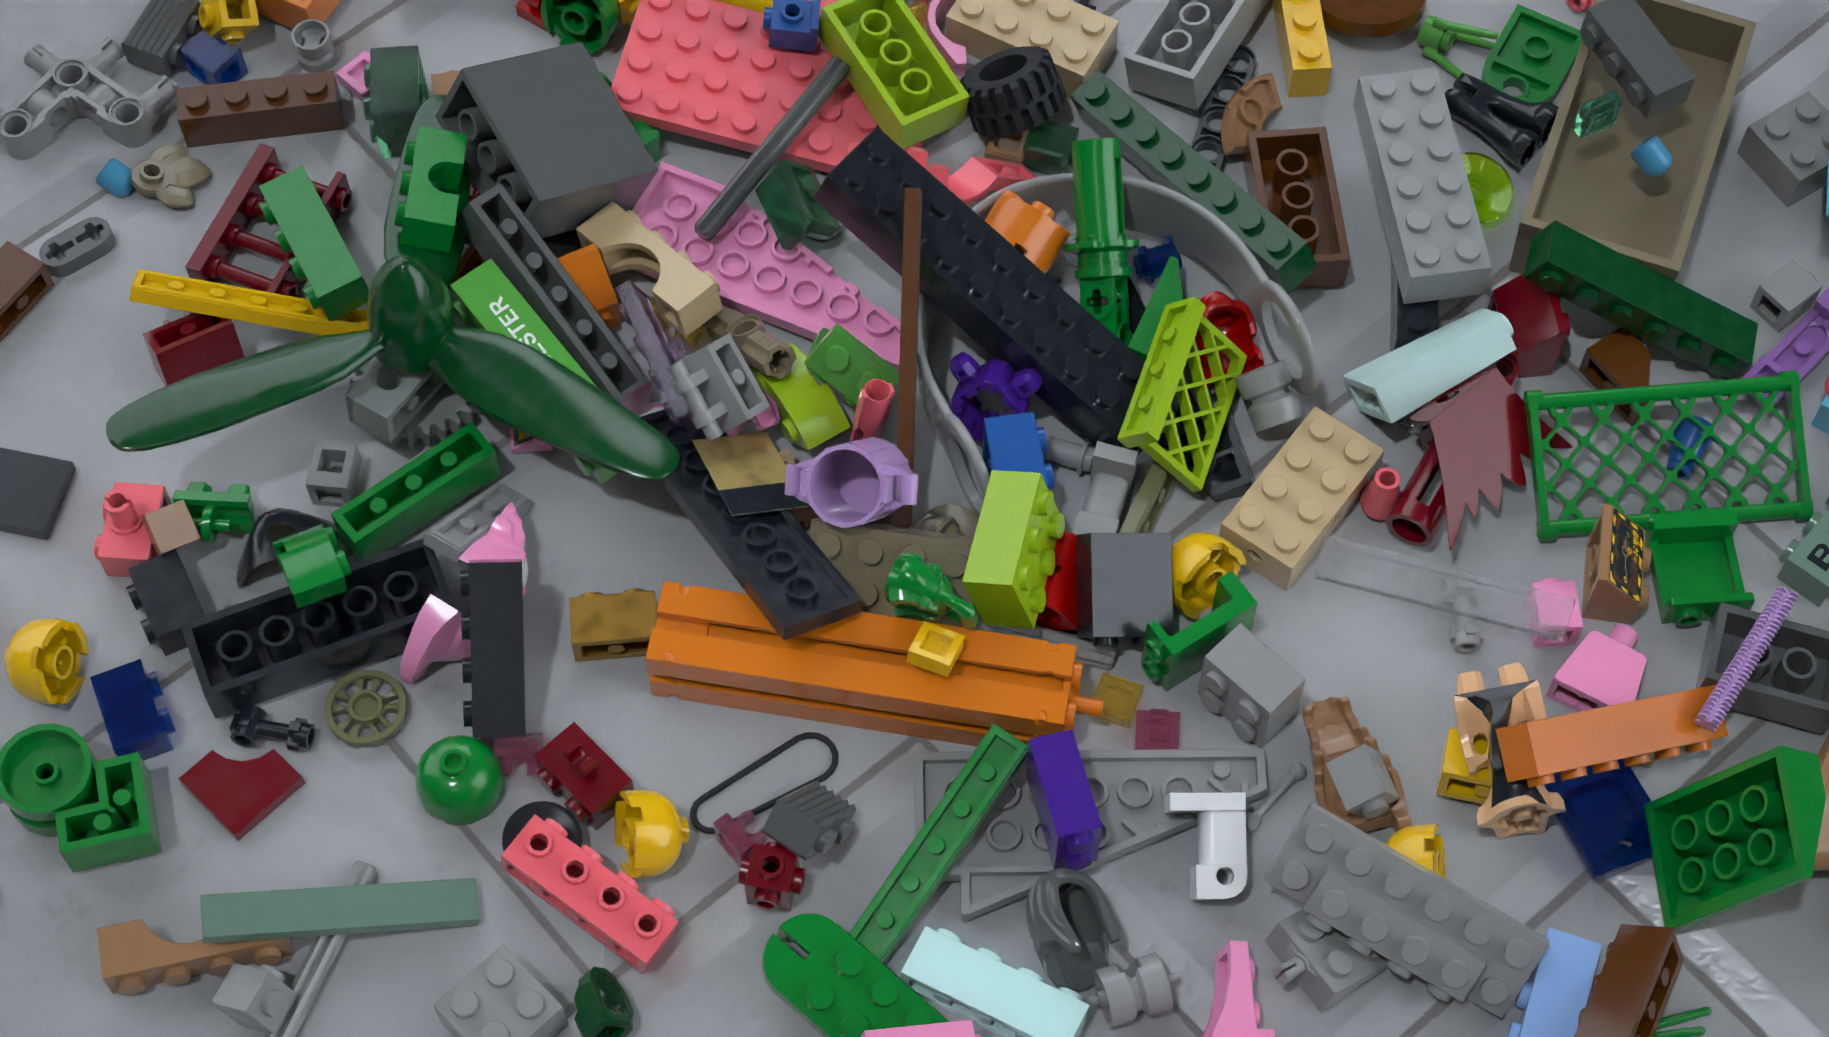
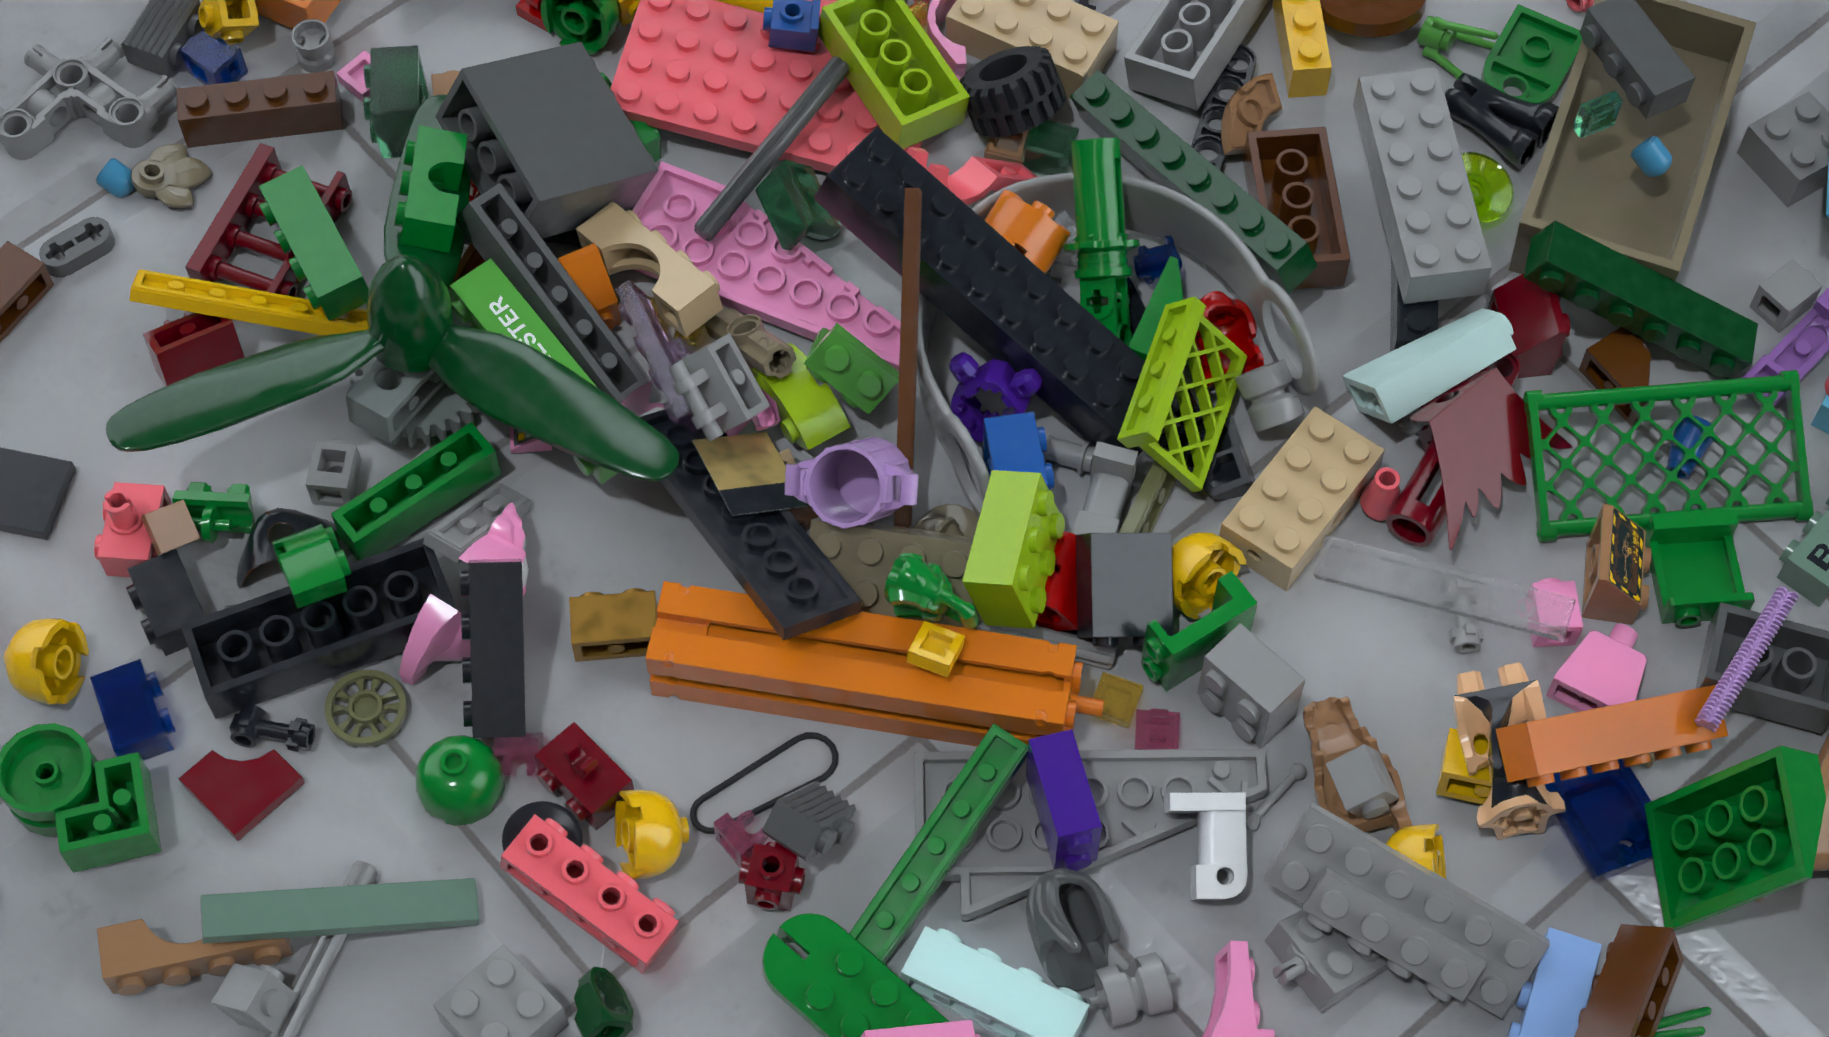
coral piece [849,379,895,442] -> none

